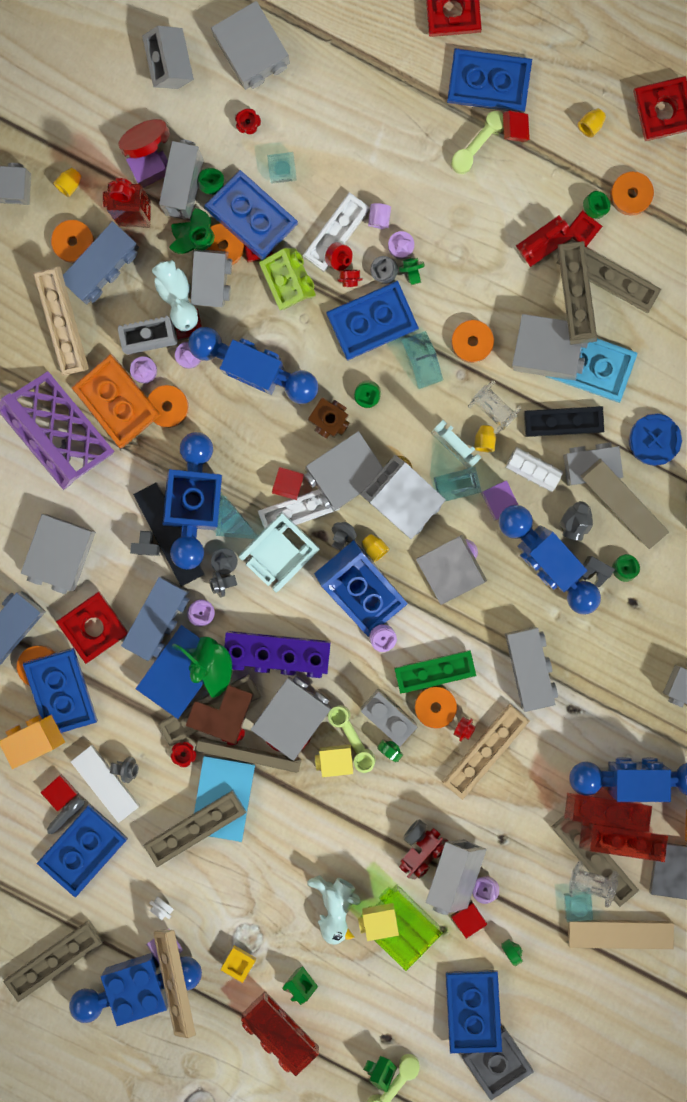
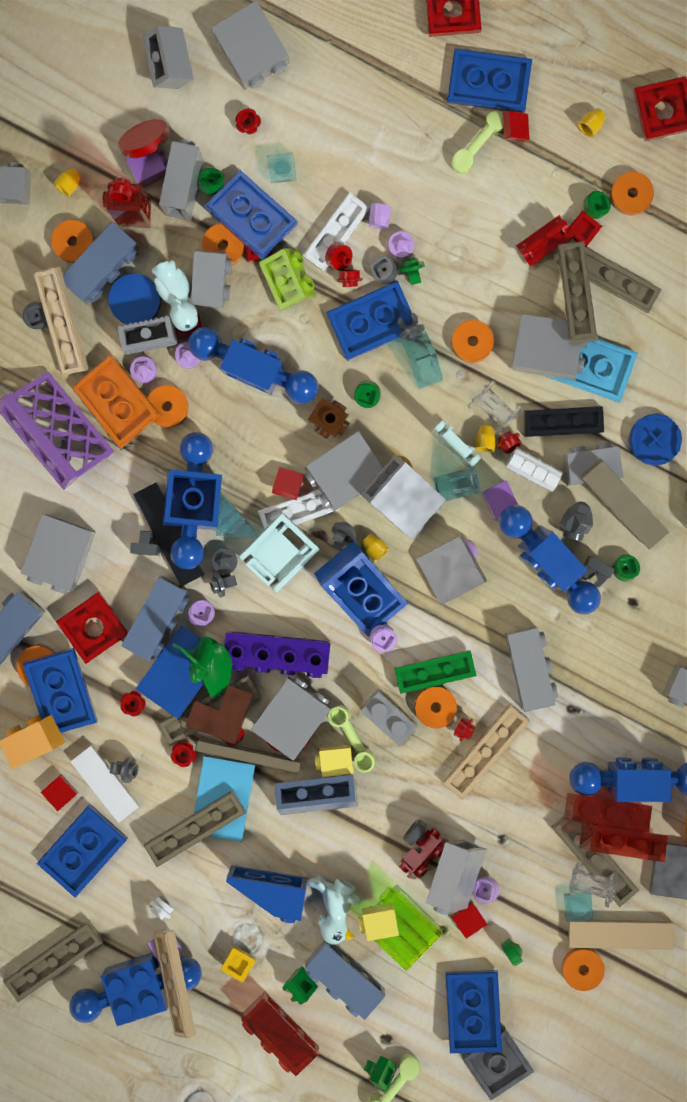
dark grey piece [47,797,85,834] -> none
green plate [169,208,215,254] -> none
green tile [377,739,403,762] -> none
none -> dark grey tile [23,302,47,329]
none -> blue tile [108,274,161,325]
none -> red plate [120,691,146,717]
none -> blue slope [226,865,308,923]
none -> sand blue brick [275,775,358,815]
none -> sand blue brick [305,940,385,1020]
none -> dark grey plate [398,313,425,342]
none -> red plate [497,431,522,454]
none -> orange piece [562,948,605,991]

